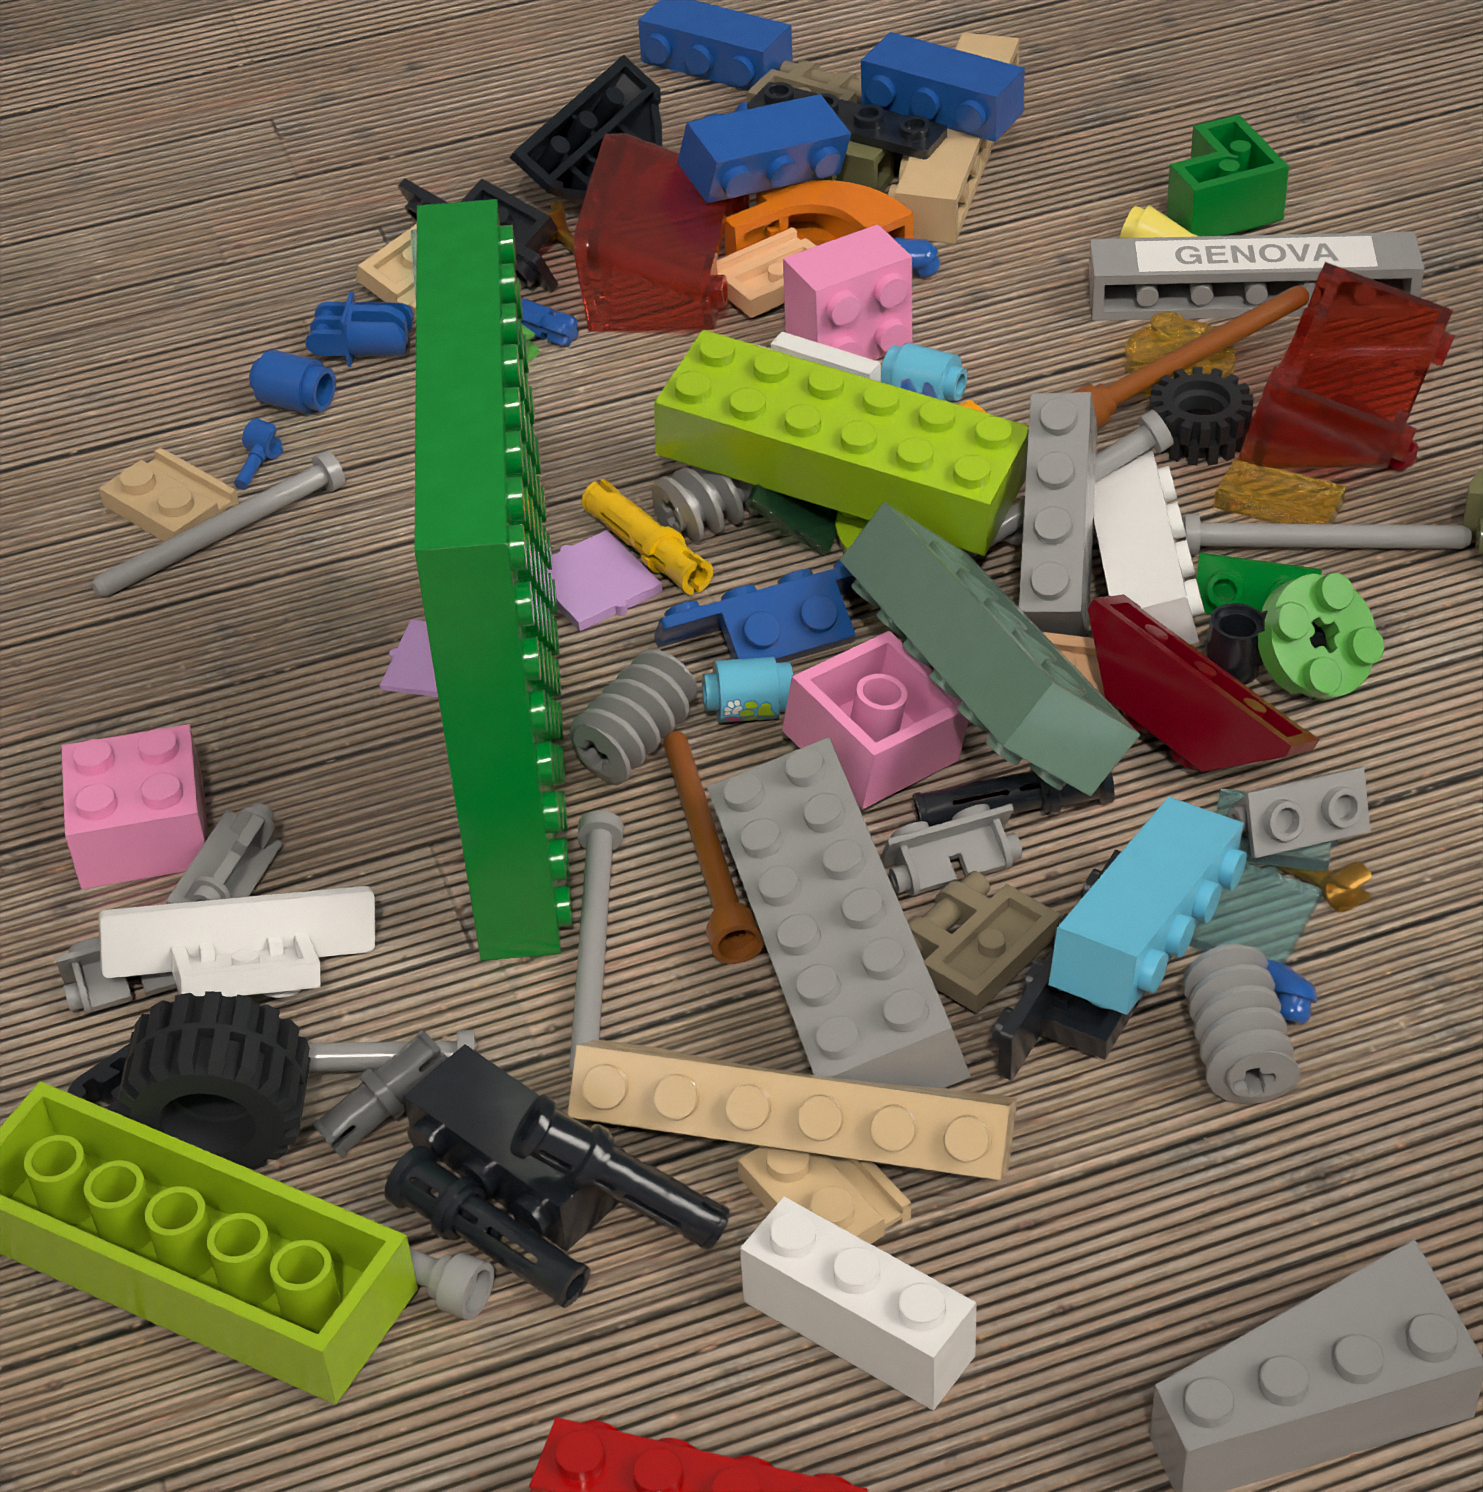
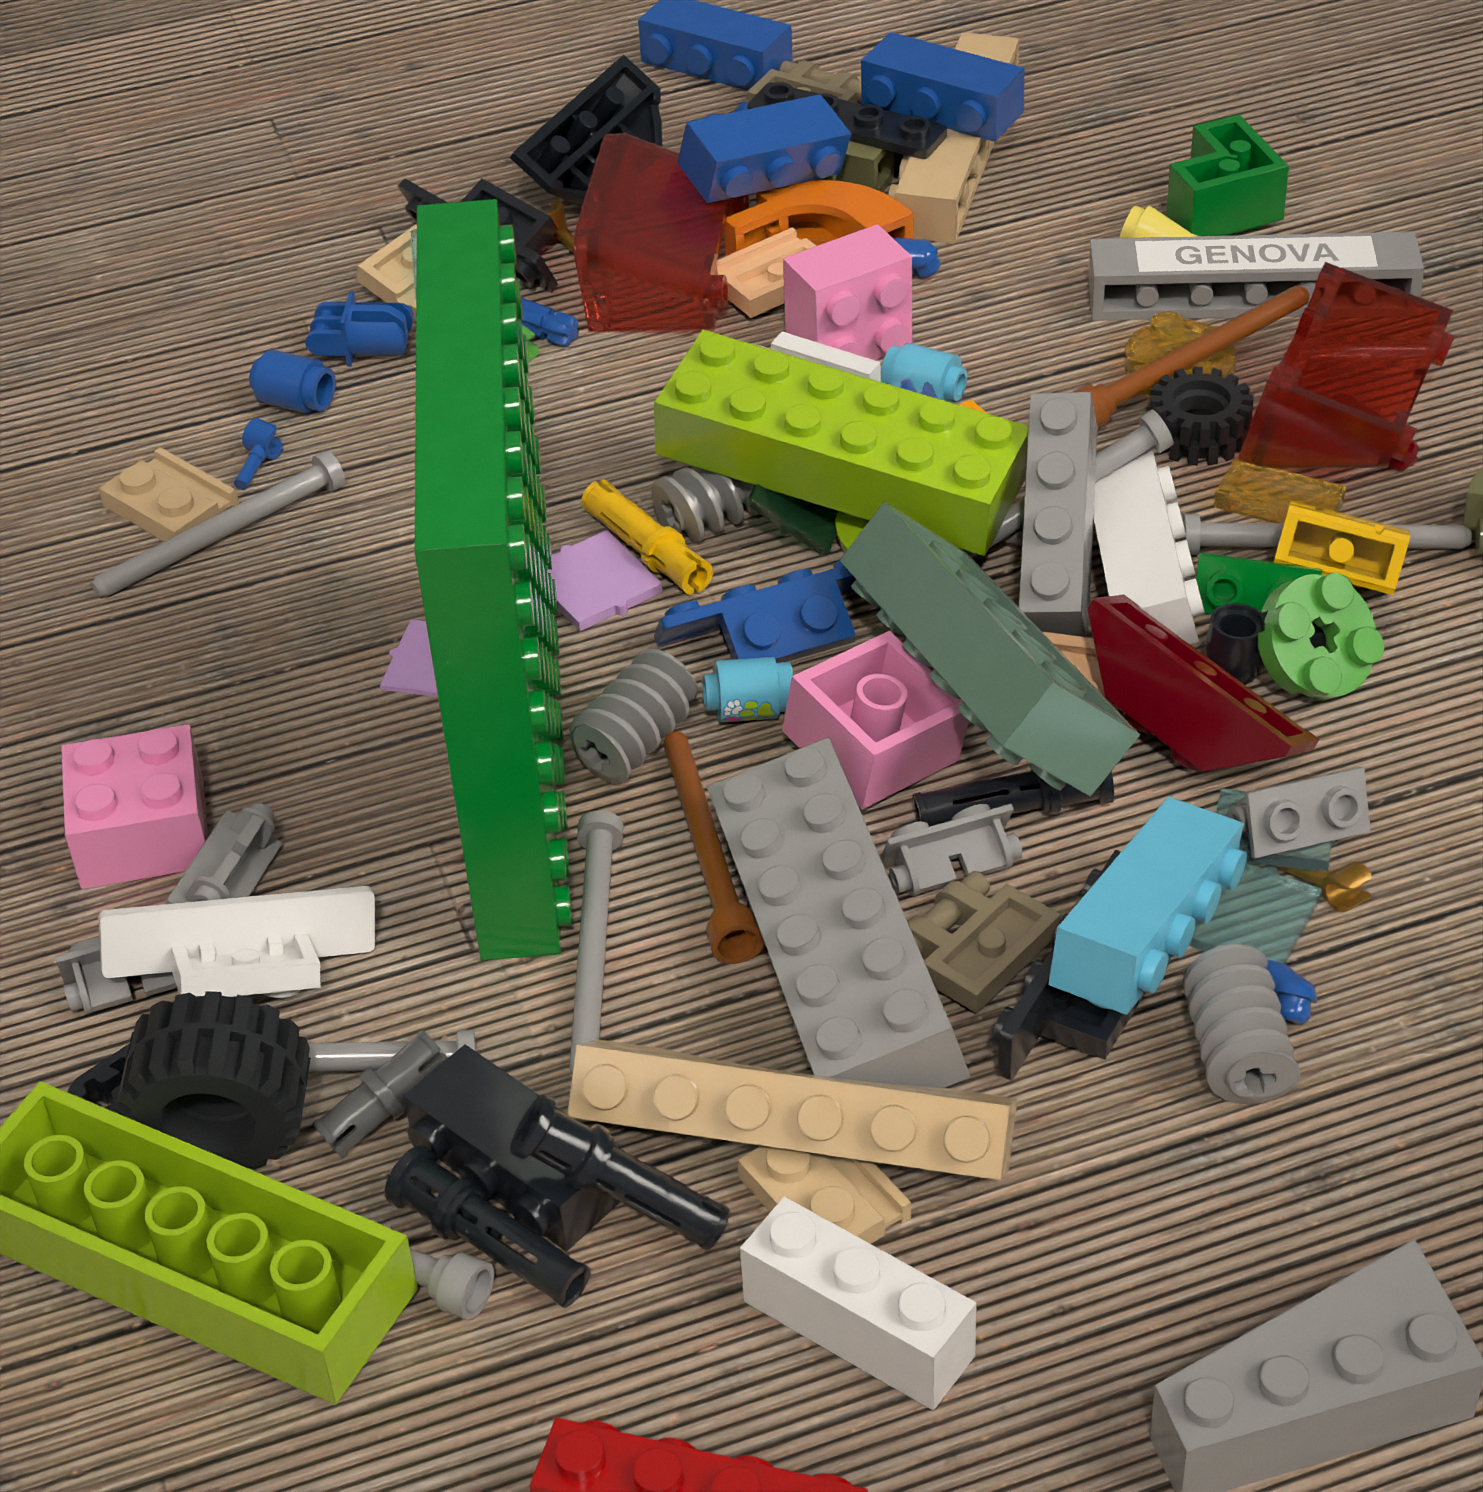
none -> yellow brick [1274,500,1411,595]

